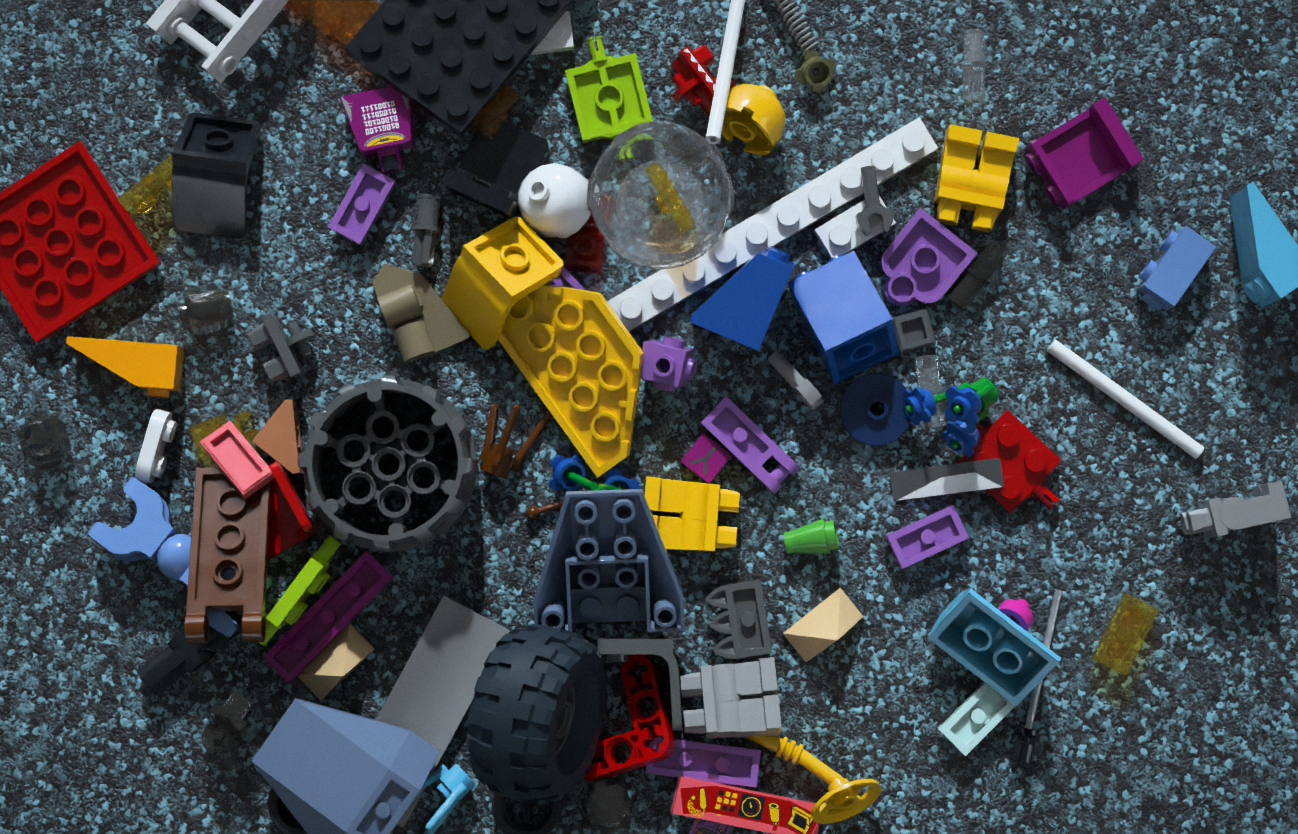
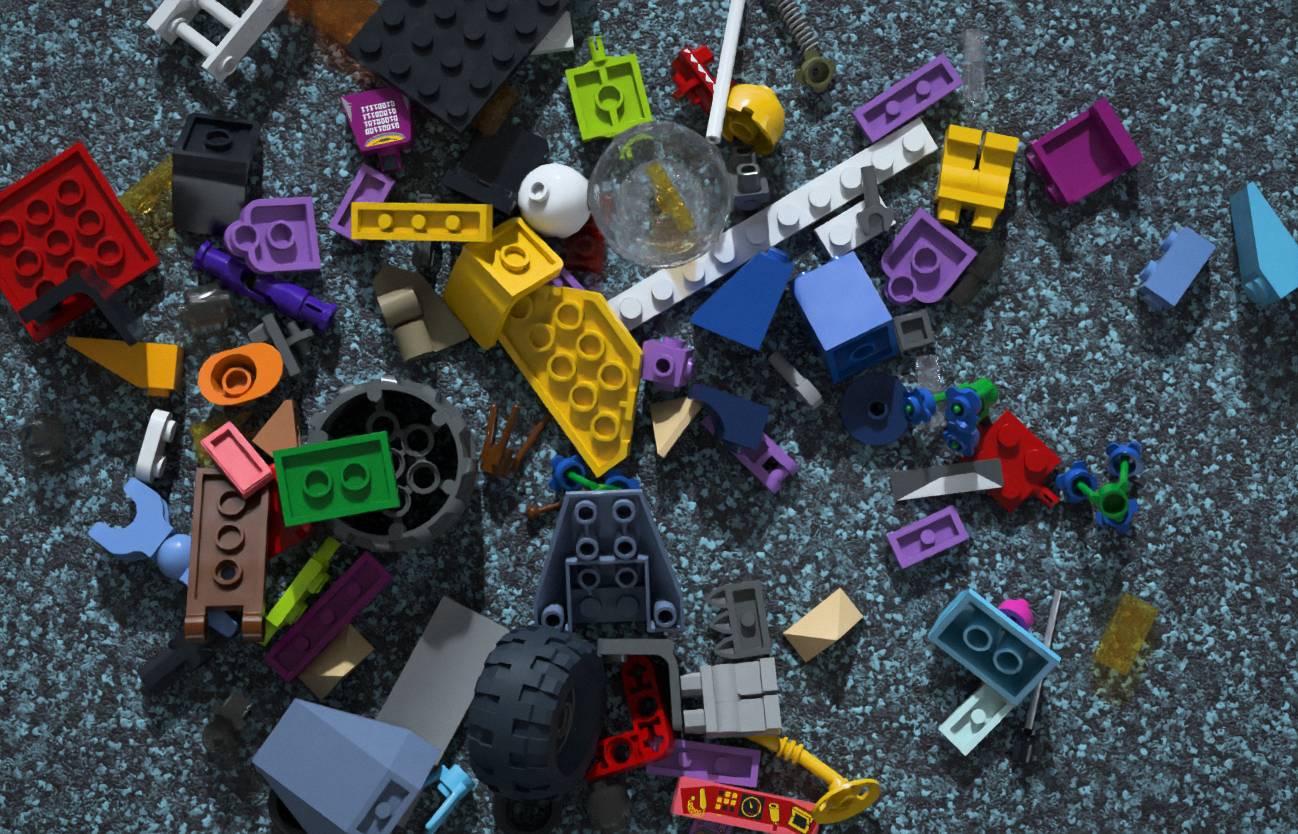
yellow hips [645,476,740,552] -> none
magenta tile [680,433,732,484] -> none
bright green cone [784,518,839,554] -> none
white piece [1047,339,1205,459] -> none
light grey hips [1179,481,1291,538] -> none
none -> black piece [17,265,149,347]
none -> dark purple piece [192,241,338,334]
none -> orange piece [198,342,284,407]
none -> medium lavender plate [224,197,321,274]
none -> green plate [272,431,401,527]
none -> yellow plate [351,202,493,242]
none -> tan slope [650,397,702,459]
none -> dark blue arch [687,384,770,455]
none -> dark grey hips [725,145,770,210]
none -> medium lavender plate [851,53,964,145]
none -> blue plant [1055,441,1145,533]

